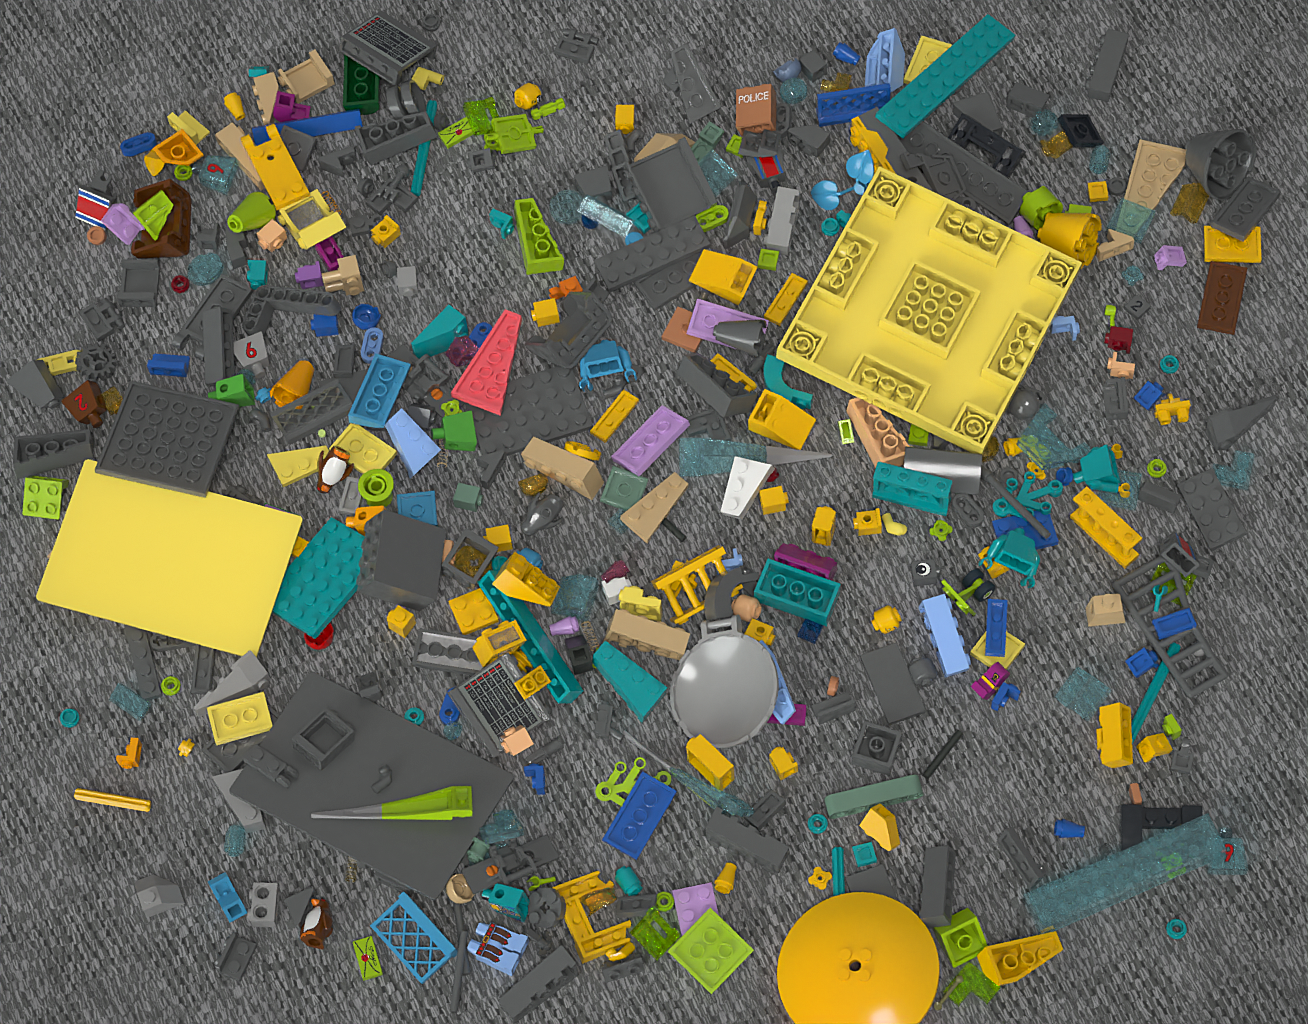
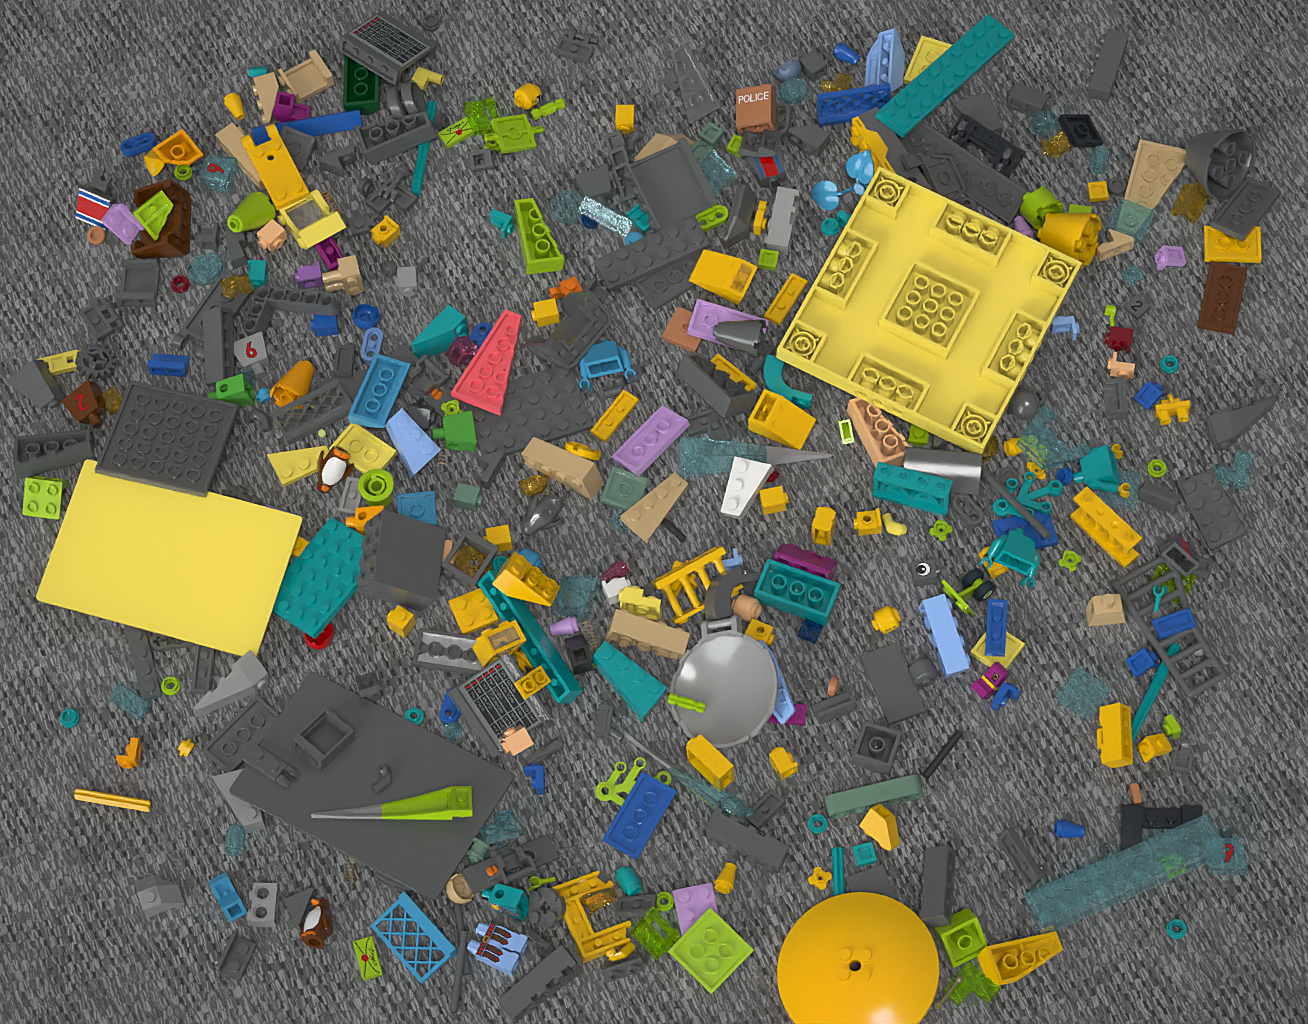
light yellow panel [167,111,210,145] -> none
light yellow plate [207,692,273,745] -> none
none -> clear yellow plate [221,274,253,298]
none -> lime axle [667,693,706,713]
none -> lime plate [1059,550,1081,572]

